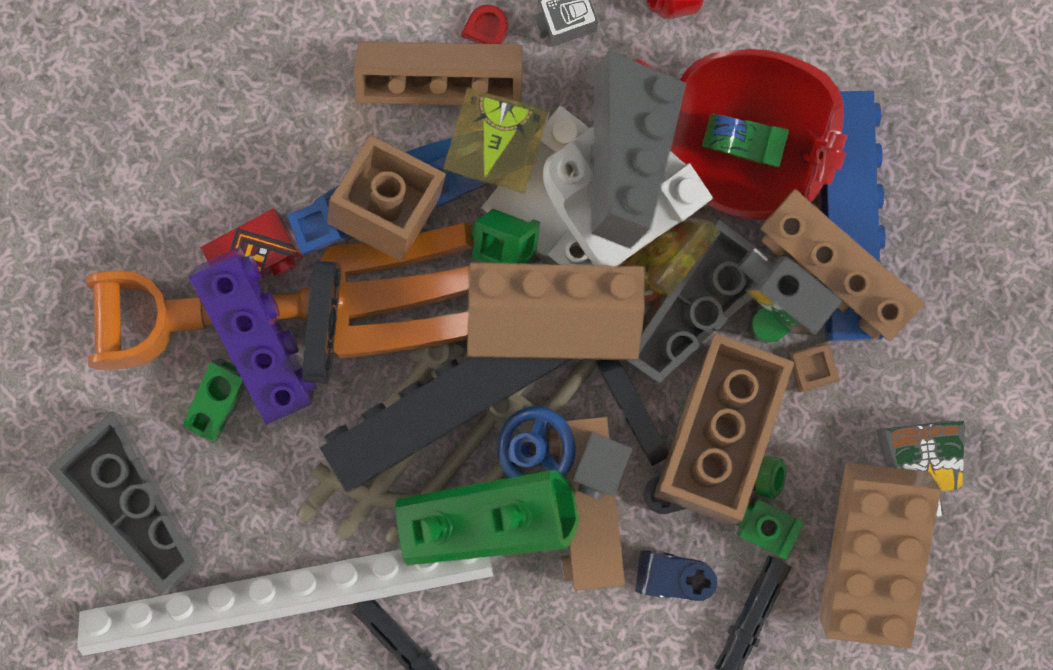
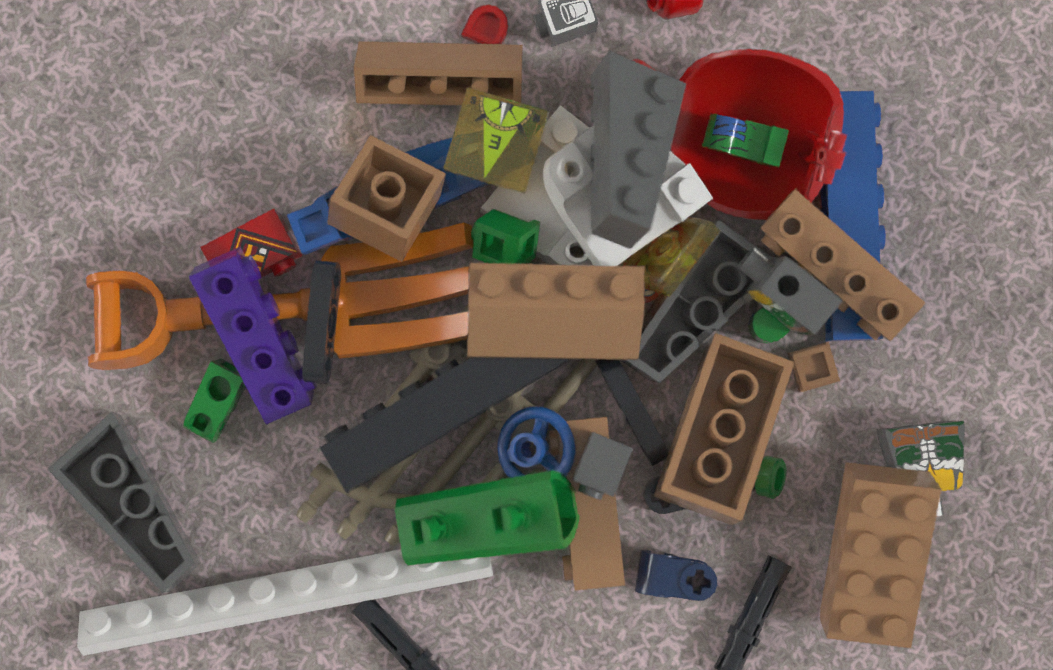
green brick [734,498,805,560] -> none

